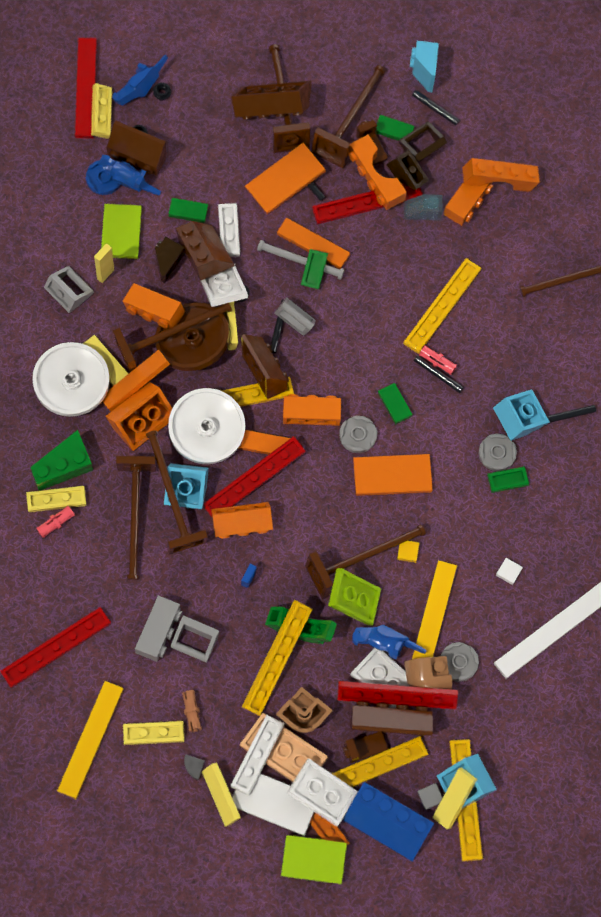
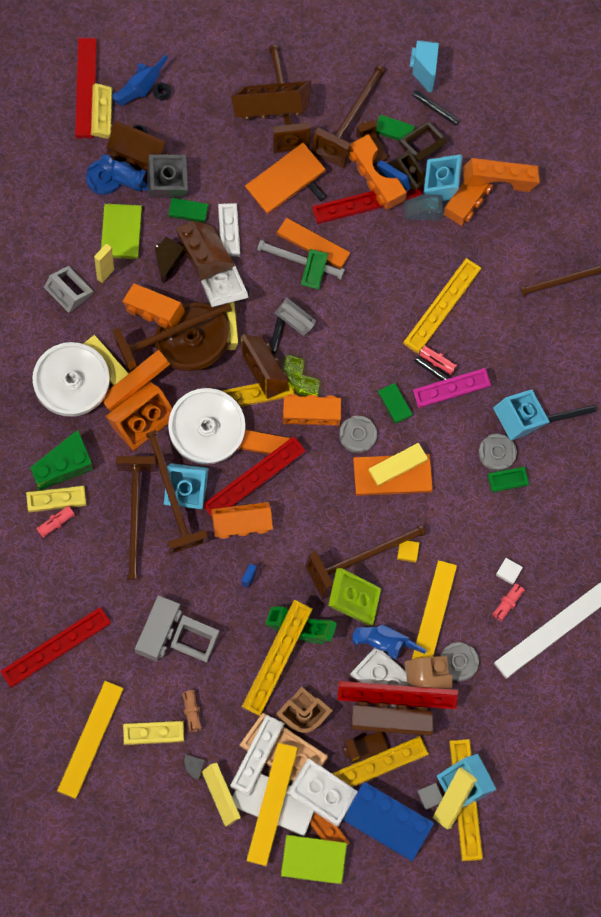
none -> flat silver slope [147,155,188,198]
none -> yellow tile [247,743,298,867]
none -> clear neon green tile [283,354,320,396]
none -> light yellow tile [368,443,428,486]
none -> blue tile [377,160,411,192]
none -> dark pink tile [413,368,491,409]
none -> medium azure slope [424,154,462,202]
none -> coral pin [492,584,525,621]

